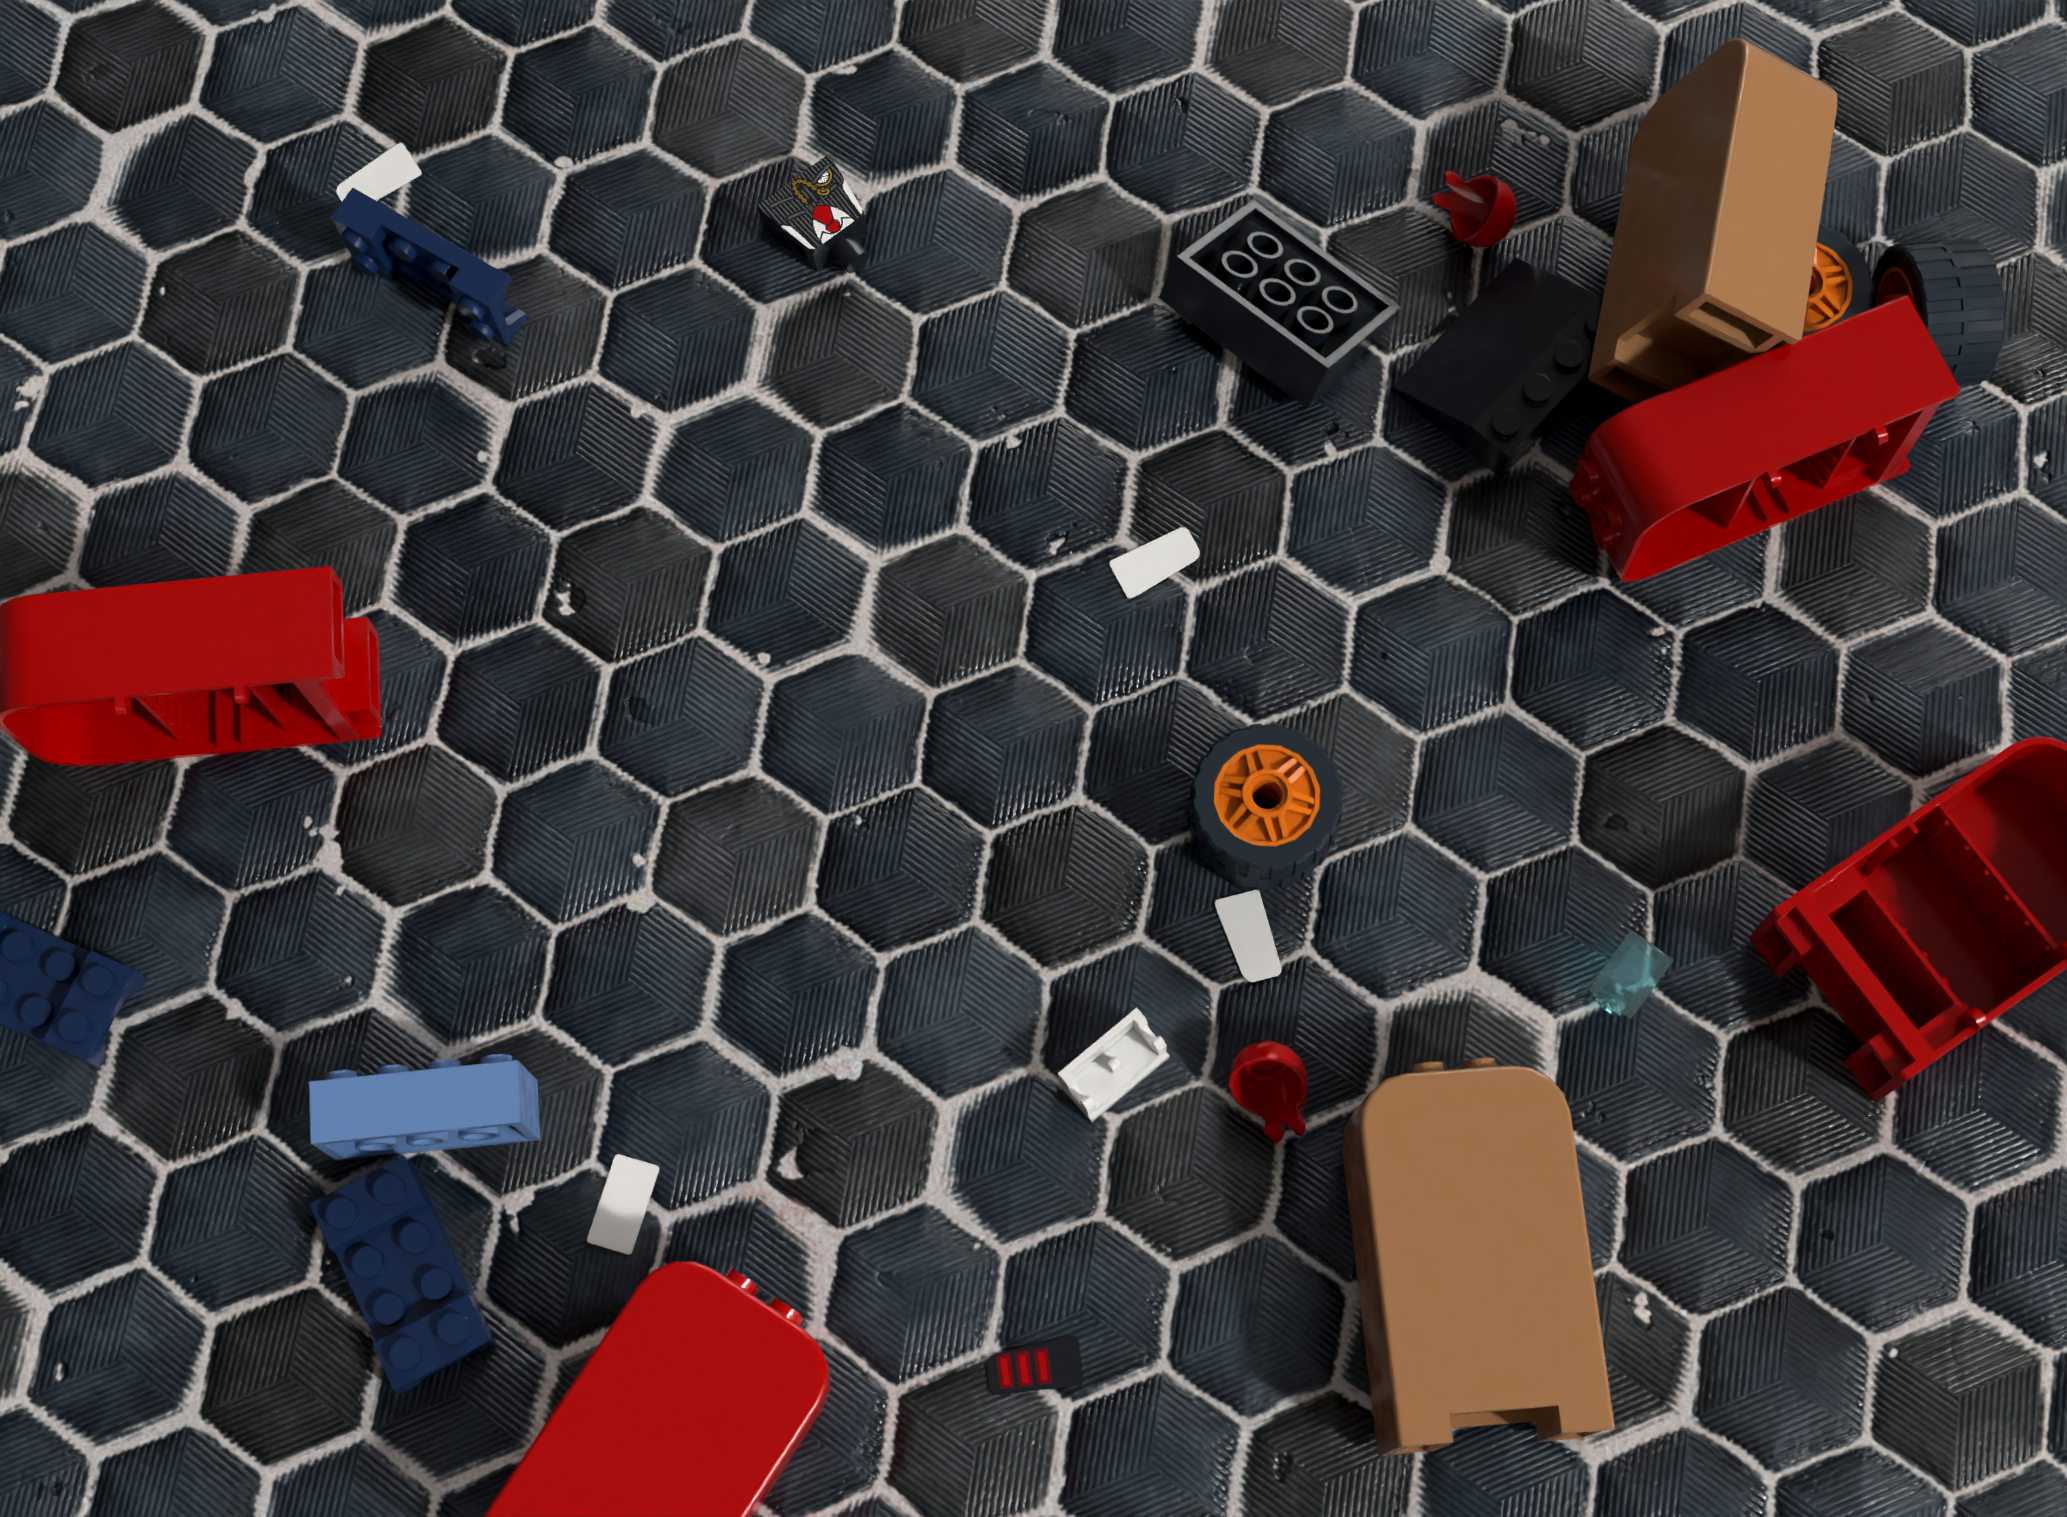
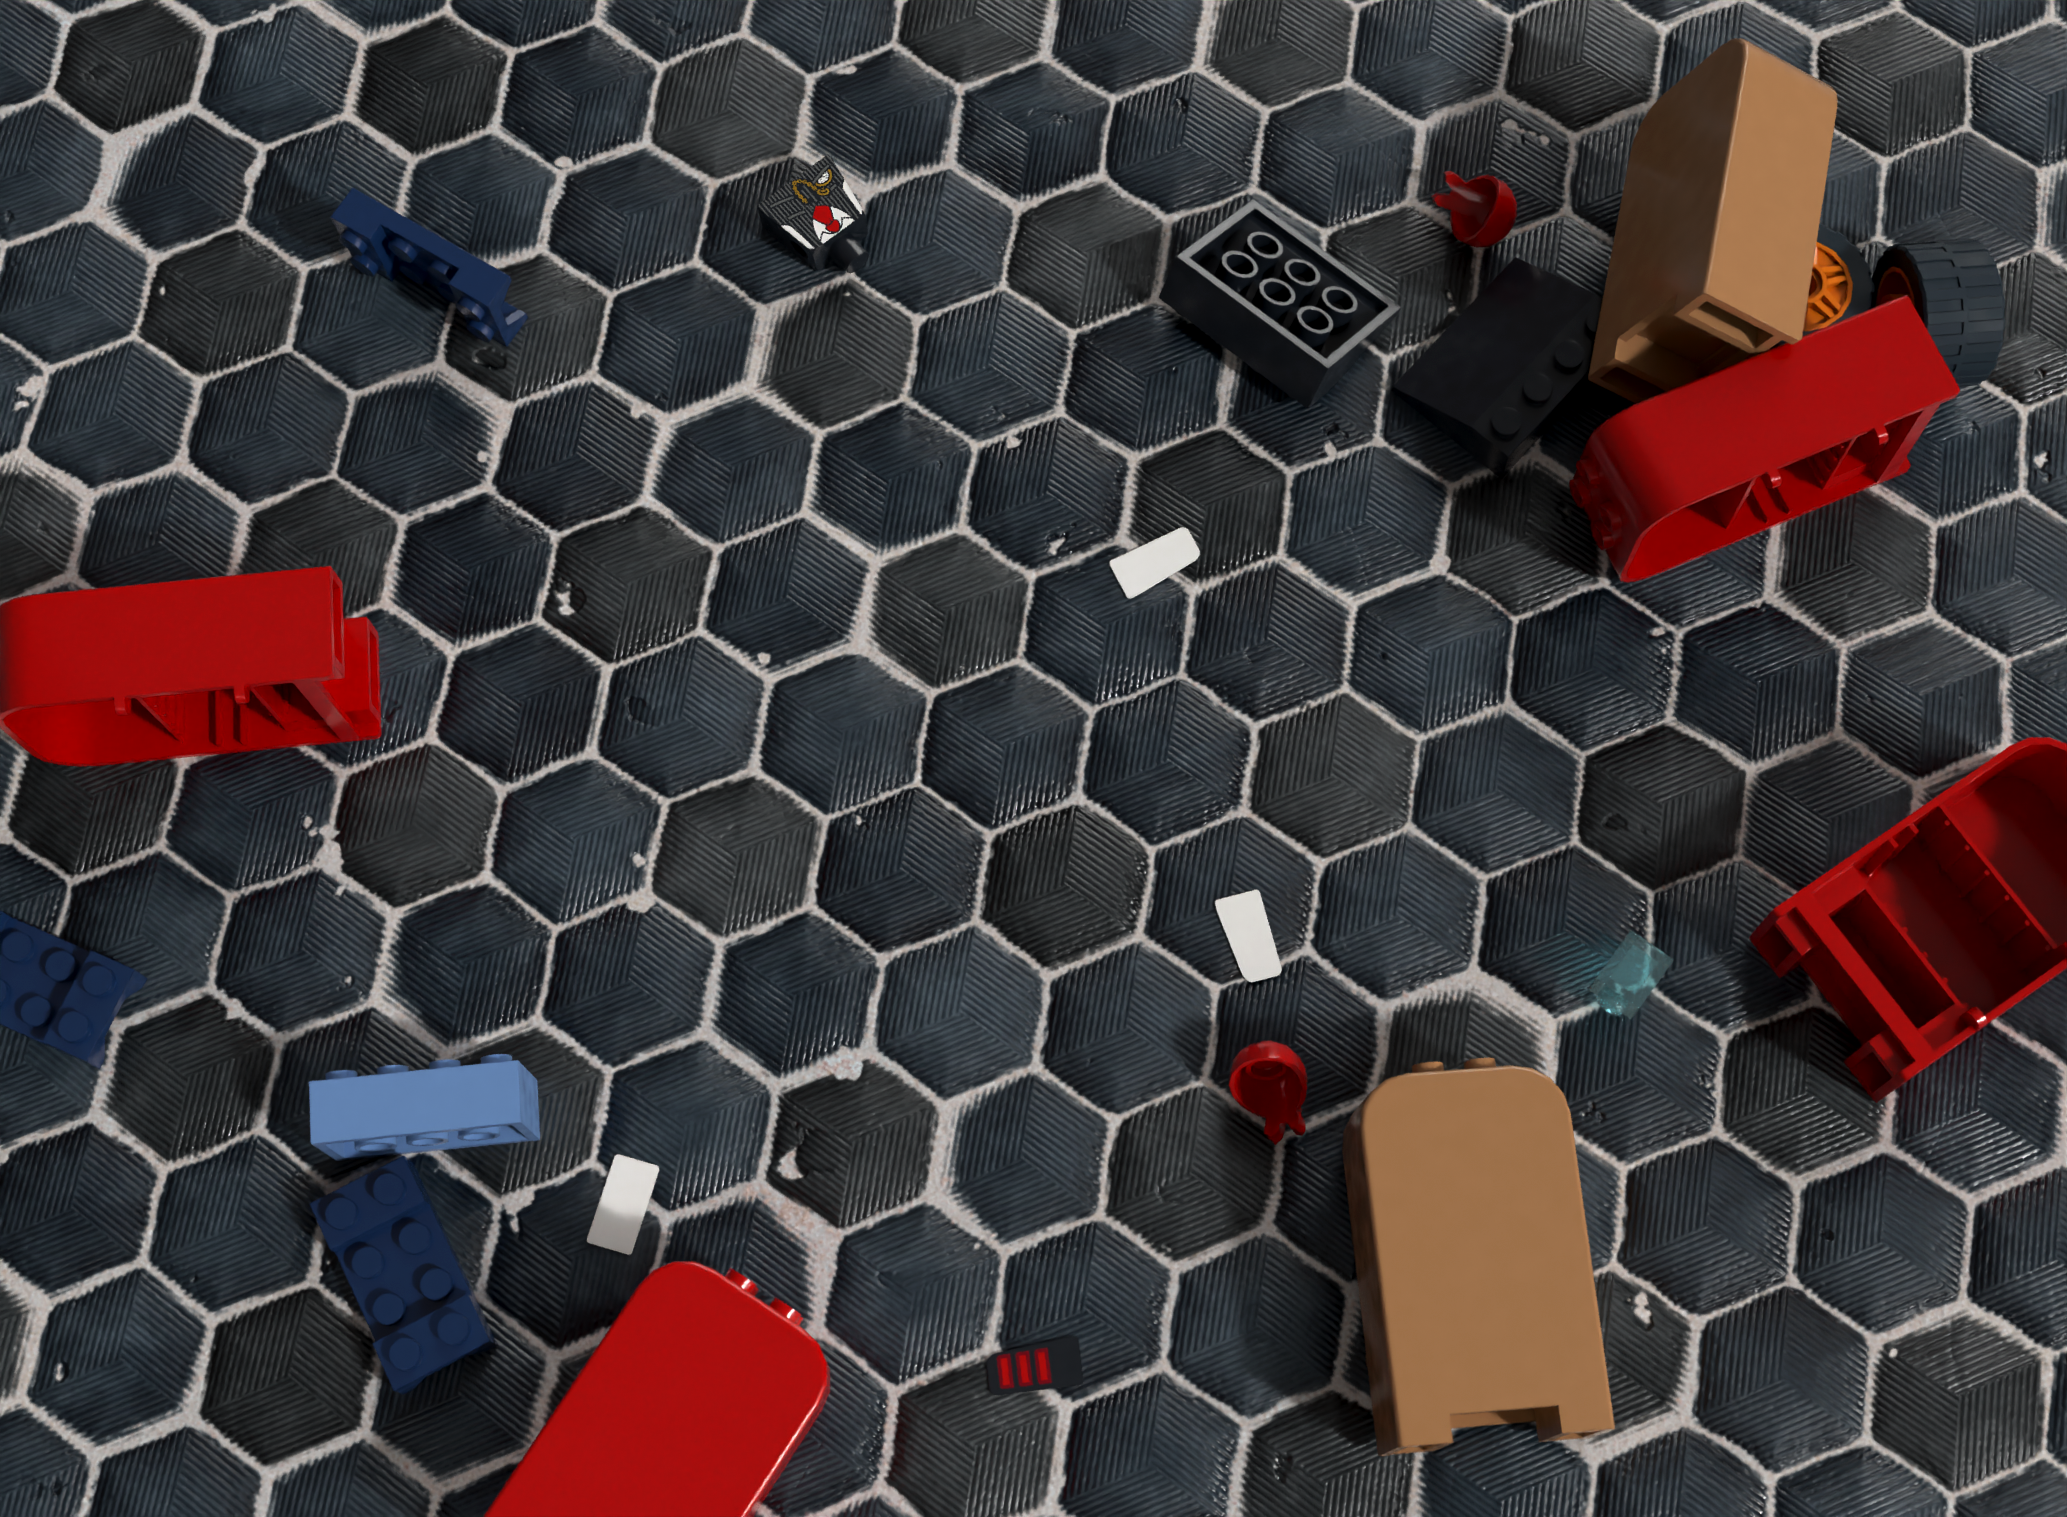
white sticker [336,143,422,201] -> none
white hinge [1058,1008,1170,1122] -> none
wheel [1189,723,1344,890] -> none

